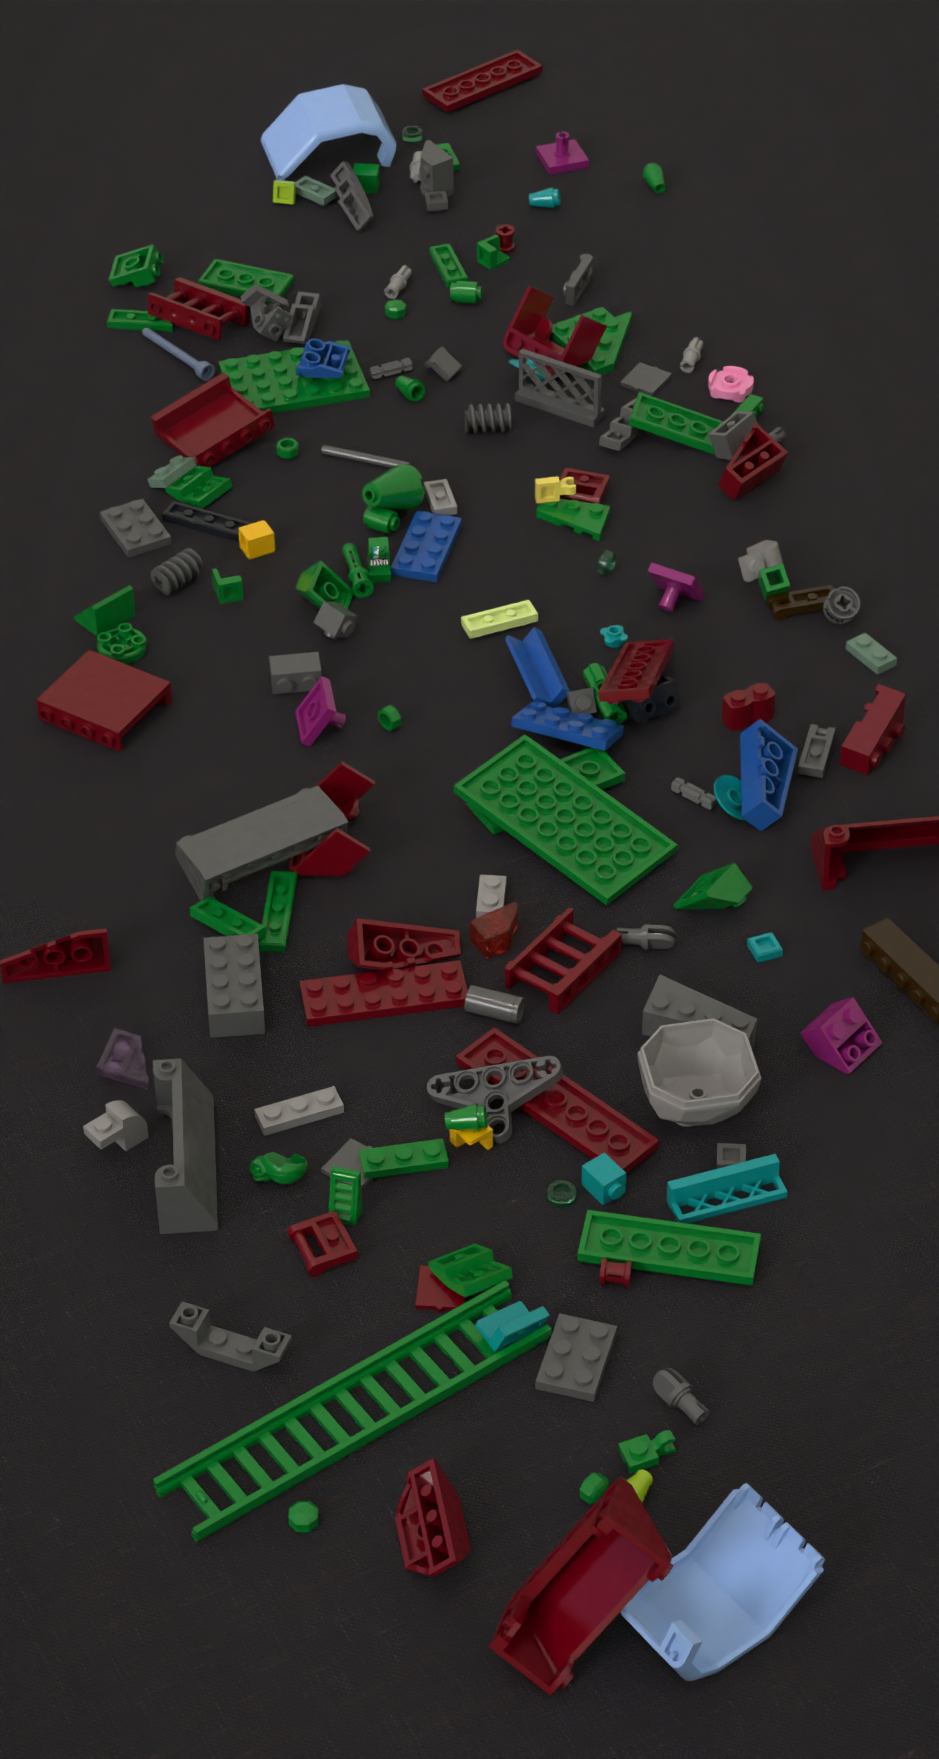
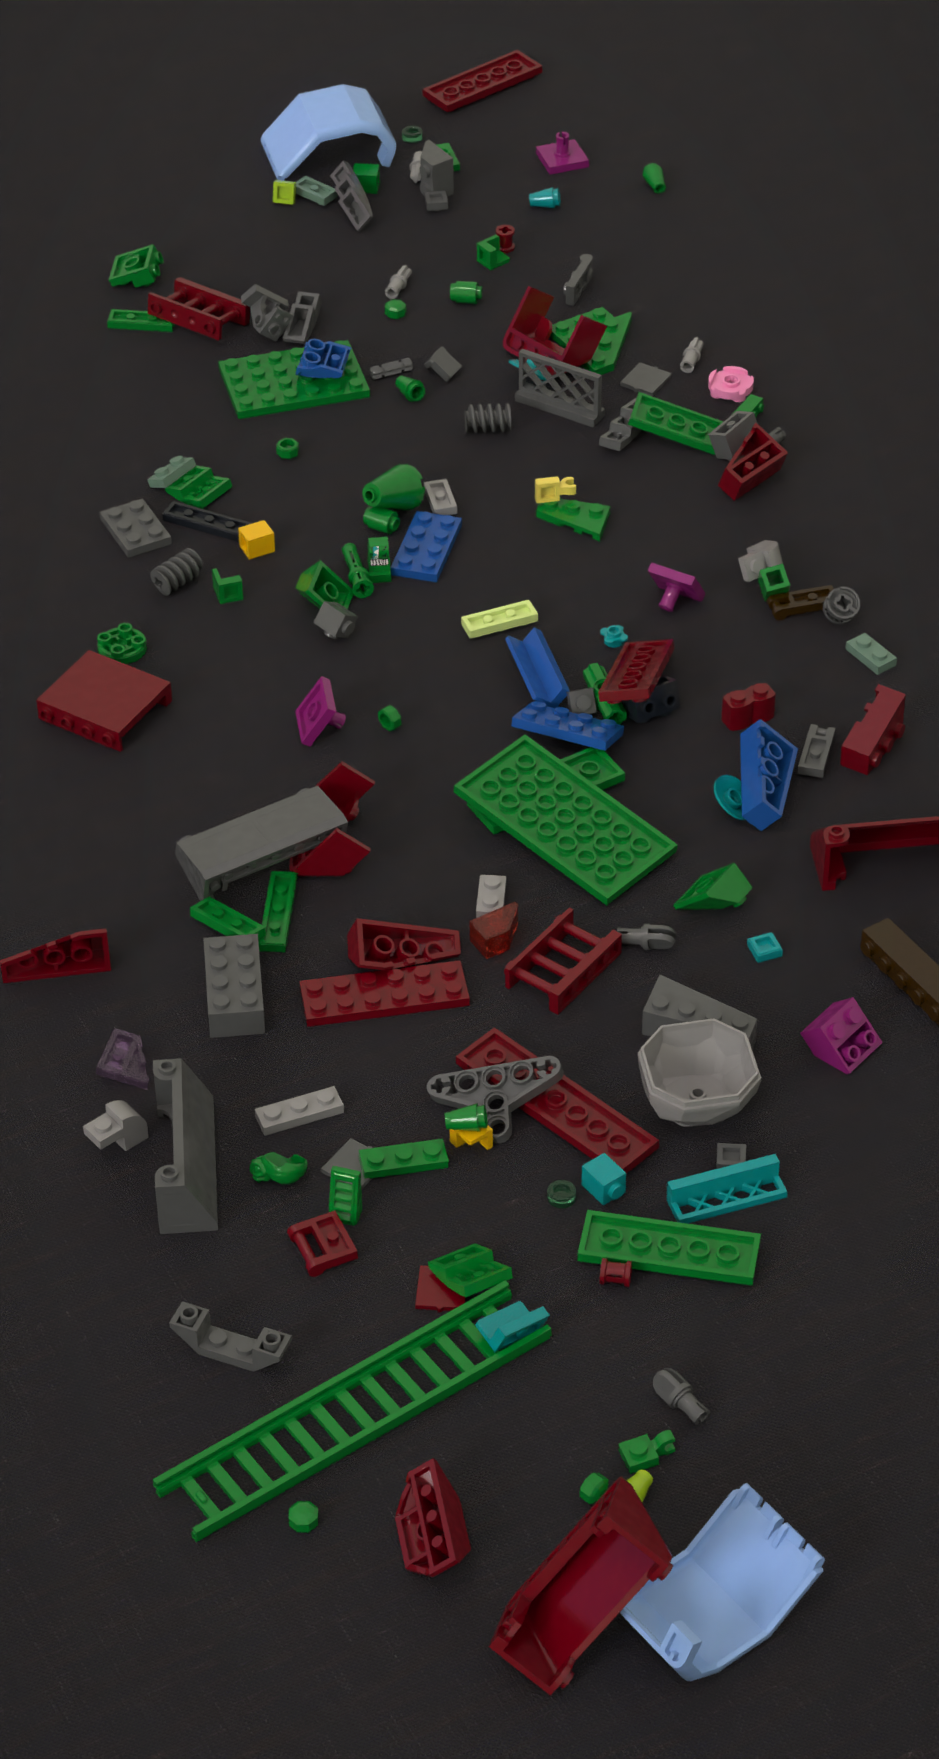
green slope [74,585,135,636] -> none
sand blue piece [142,328,215,381] -> none
dark red panel [150,372,275,467] -> none
green tile [197,259,294,303] -> none
dark grey brick [269,652,322,694] -> none
dark grey bar [321,445,411,468] -> none
green tile [429,244,468,288] -> none
dark grey pin [464,985,525,1024] -> none
dark grey plate [535,1313,617,1402] -> none
dark red plate [559,468,610,504] -> none
clear green tile [597,550,616,575] -> none
dark grey axle [671,777,717,810] -> none

